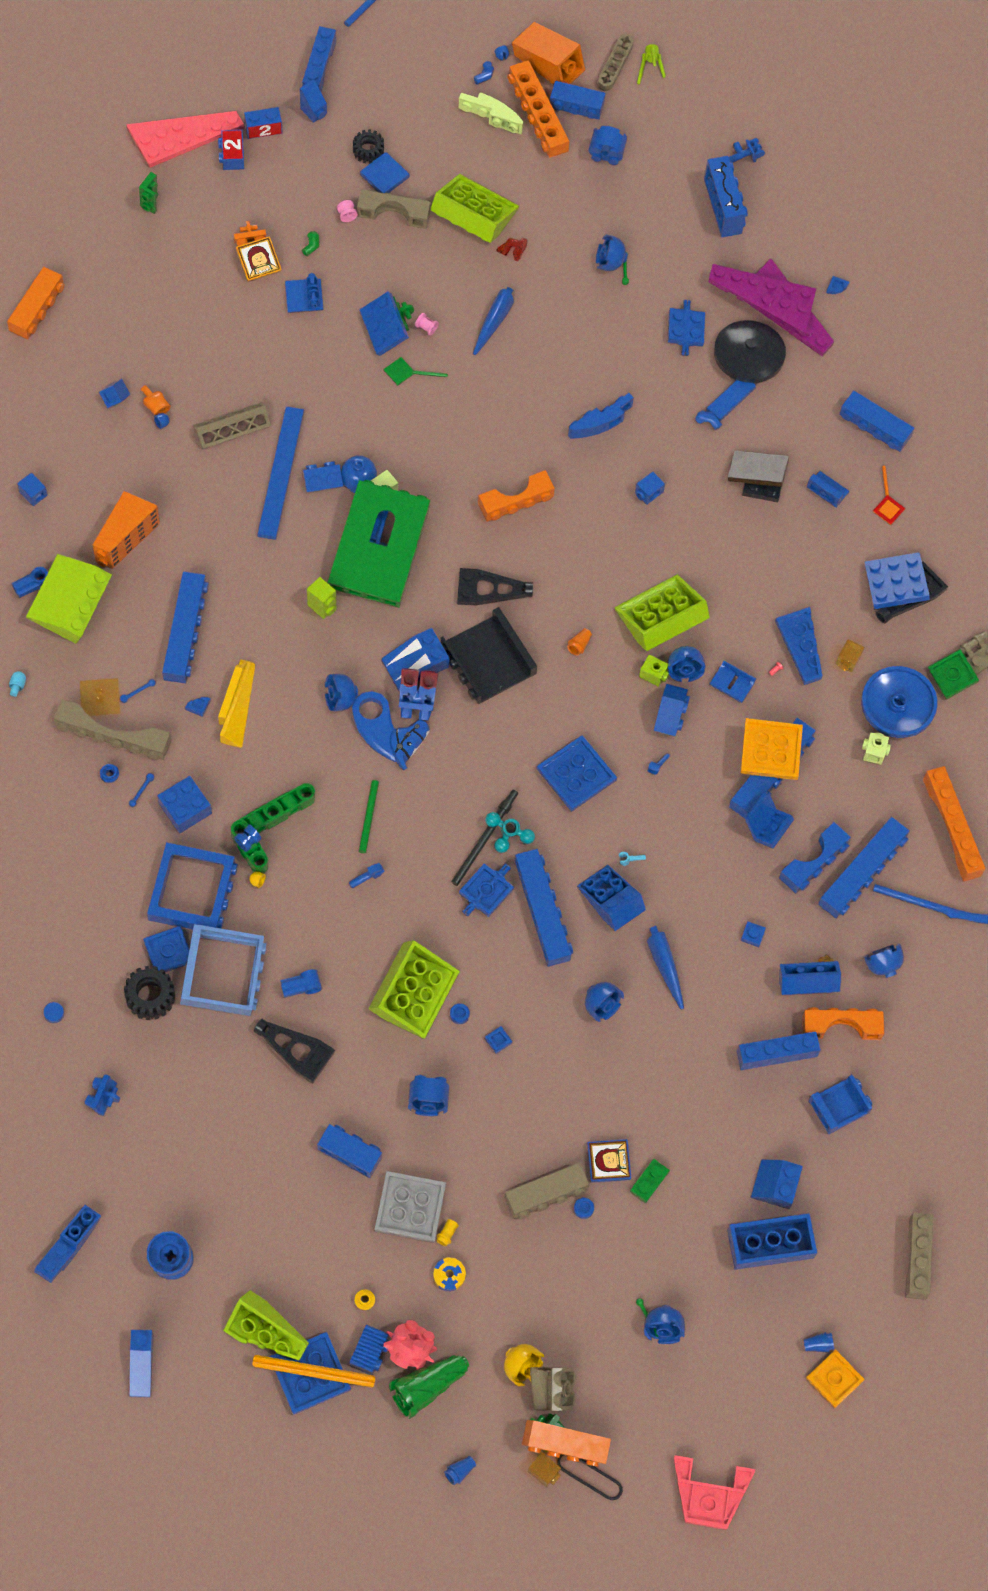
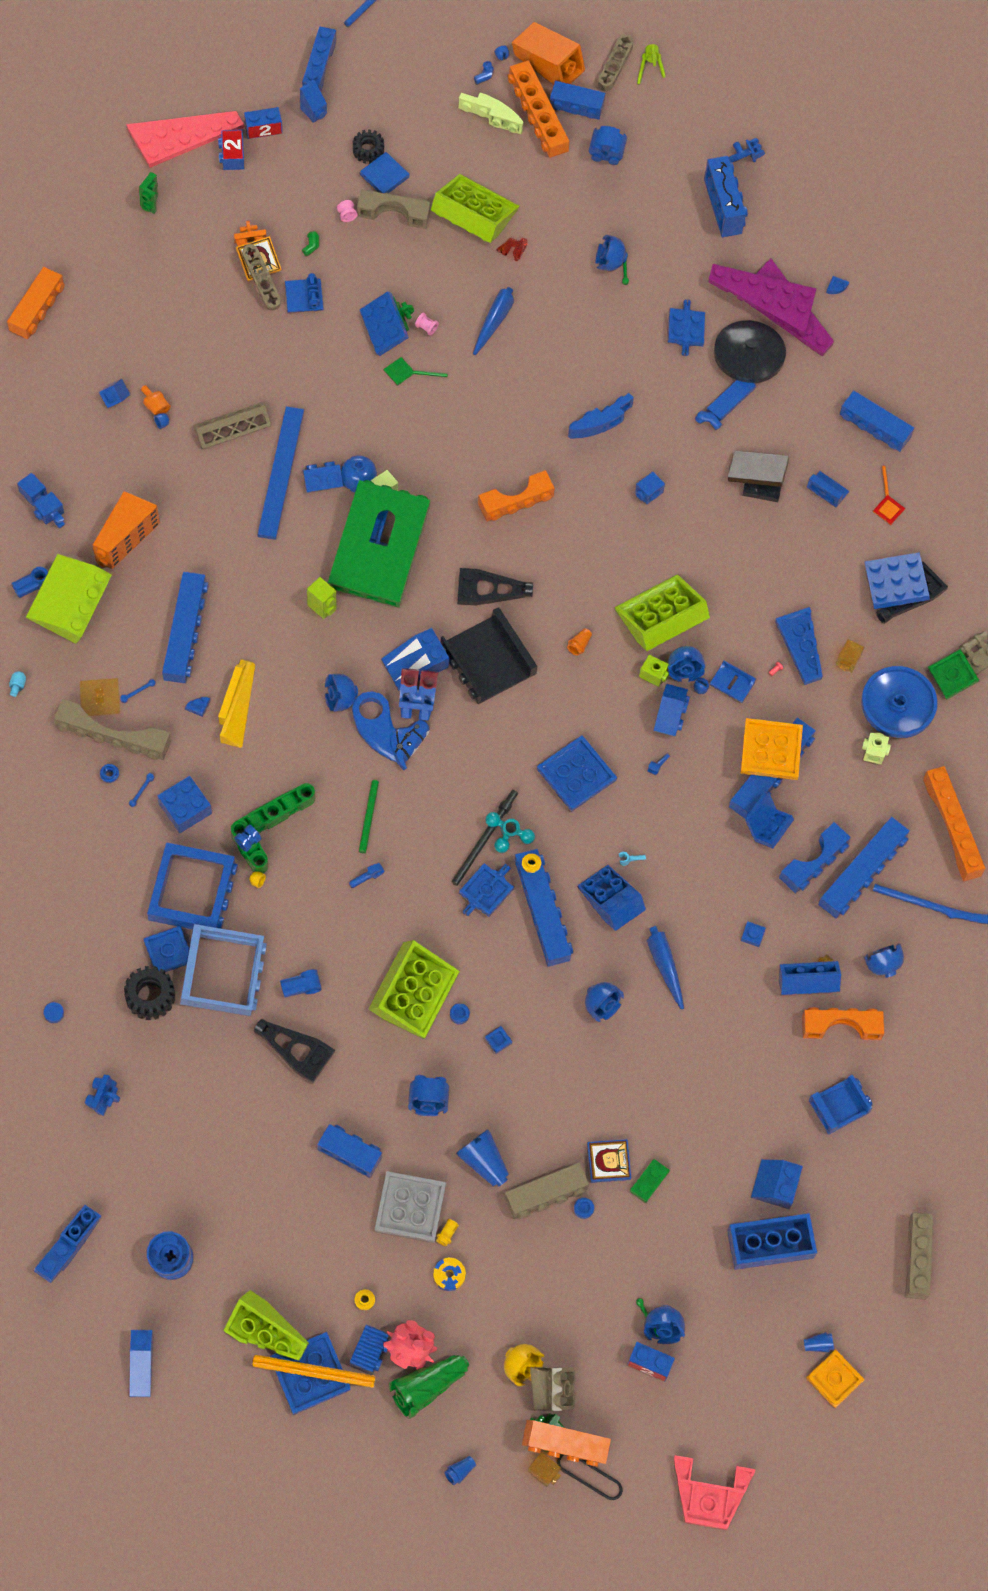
blue brick [736,1032,821,1070] -> none
none -> blue brick [33,492,65,529]
none -> dark tan beam [242,244,281,310]
none -> blue cone [456,1130,509,1187]
none -> yellow plate [522,854,541,873]
none -> blue brick [627,1342,675,1382]
none -> blue hinge [694,678,709,694]

